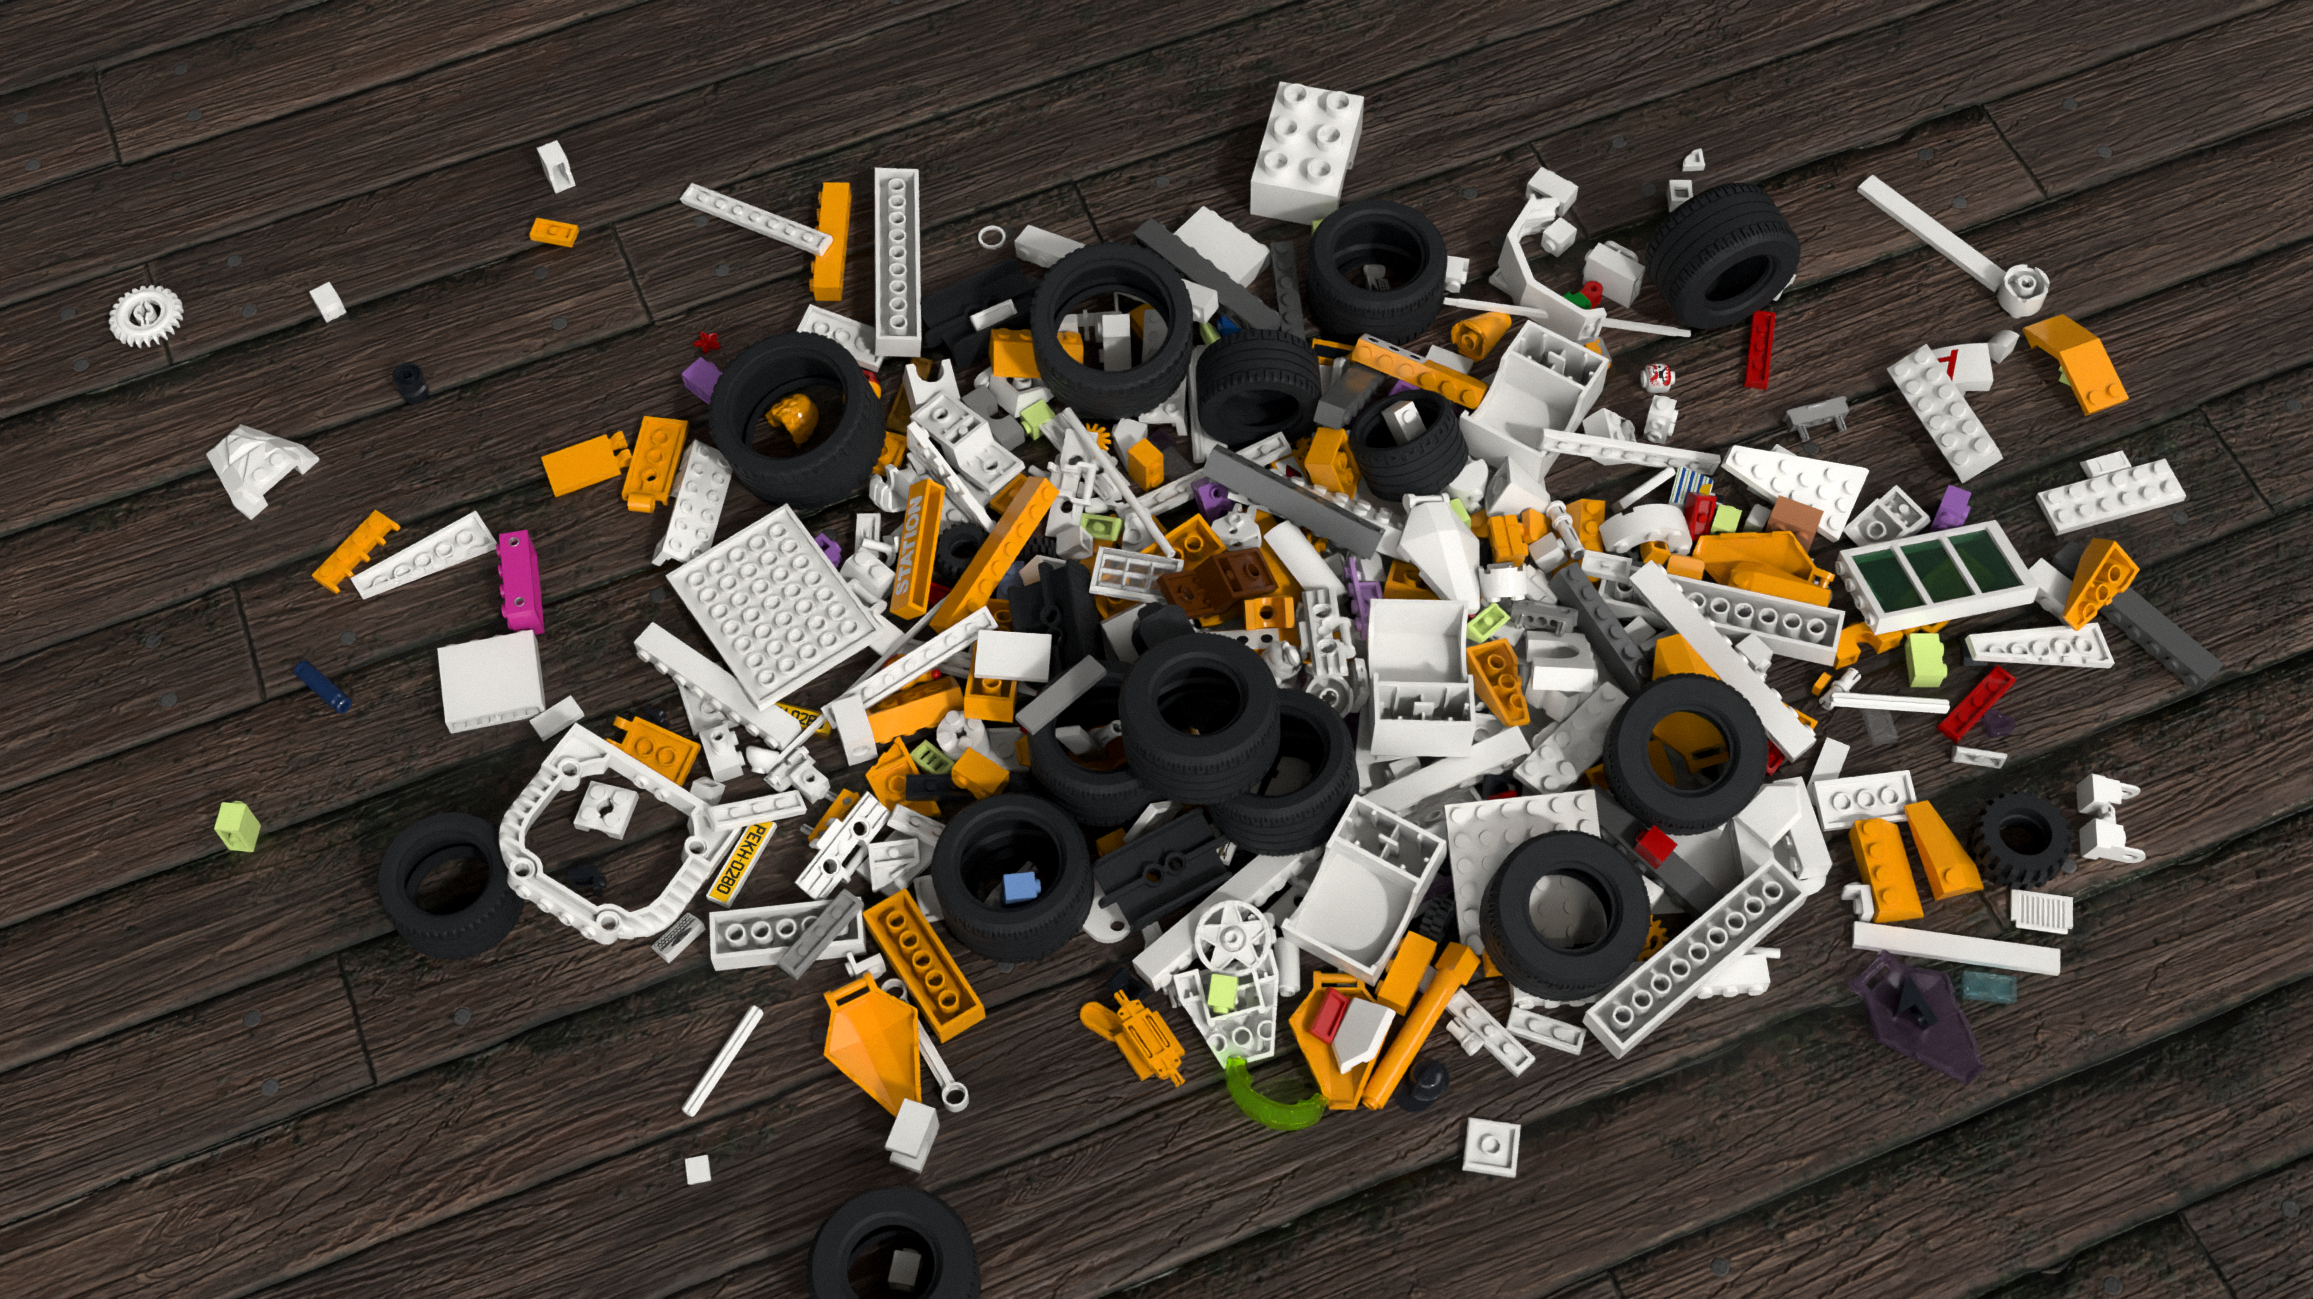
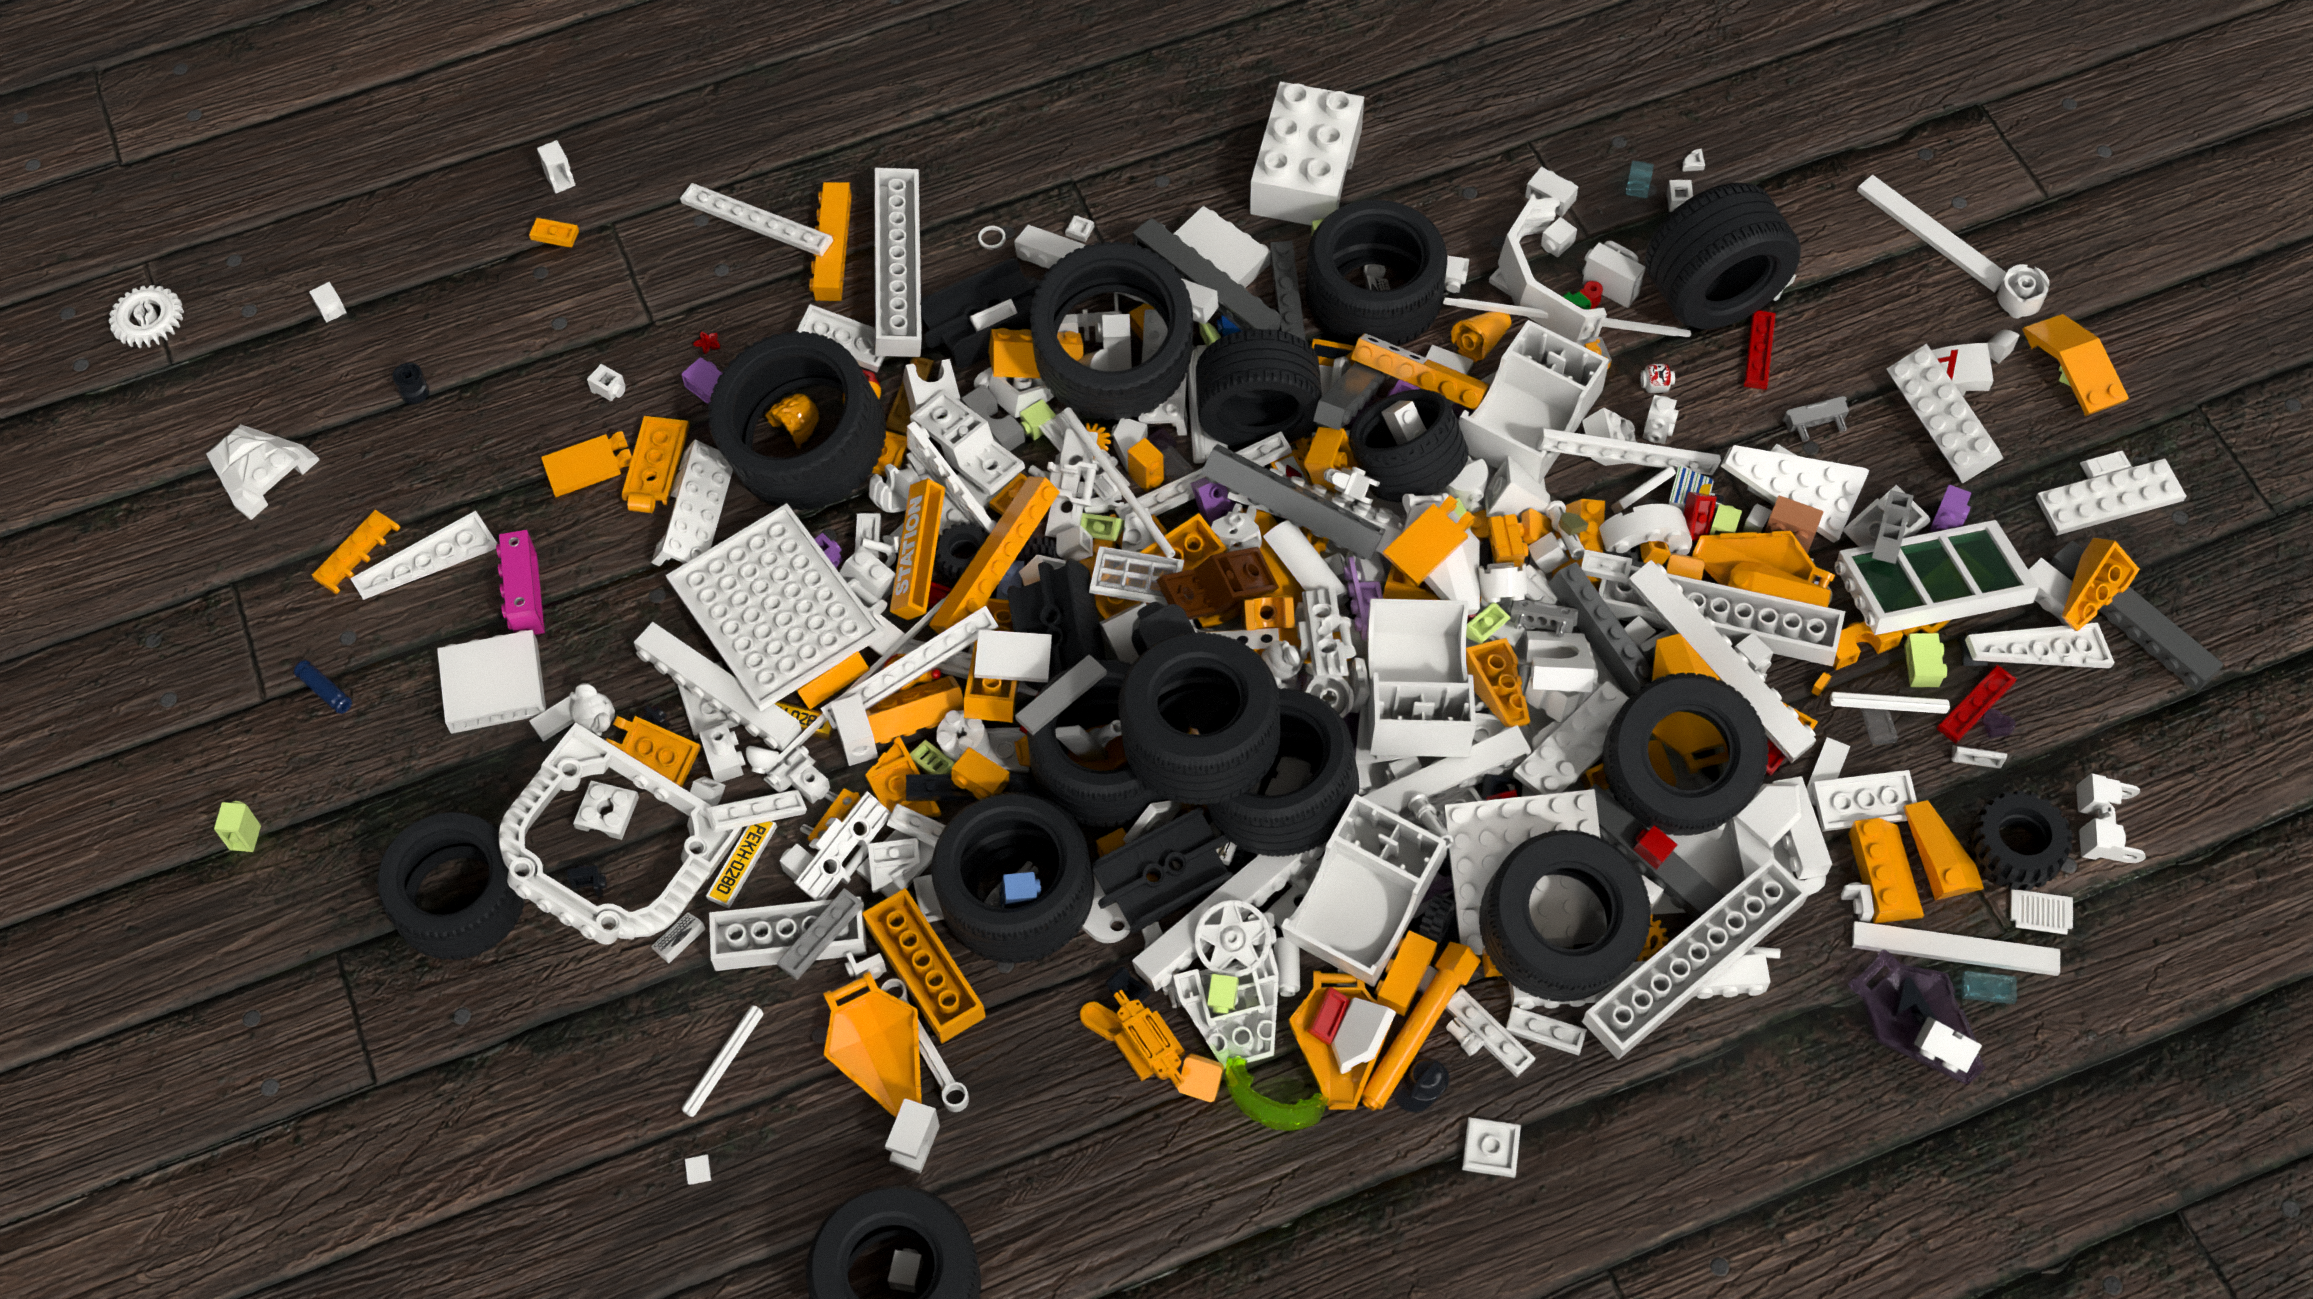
white pin [1819,668,1861,710] -> none
none -> white hair [570,683,615,736]
none -> white brick [587,364,625,402]
none -> white brick [780,844,814,881]
none -> light orange panel [797,651,870,709]
none -> white tile [1065,215,1094,242]
none -> white brick [1079,349,1108,371]
none -> light orange piece [1177,1054,1224,1102]
none -> white hinge [1323,466,1380,504]
none -> light orange tile [1383,495,1475,586]
none -> white pin [1407,793,1453,849]
none -> olive tile [1559,512,1588,536]
none -> clear light blue brick [1626,161,1654,198]
none -> light grey arch [1872,490,1914,564]
none -> white brick [1914,1016,1982,1073]

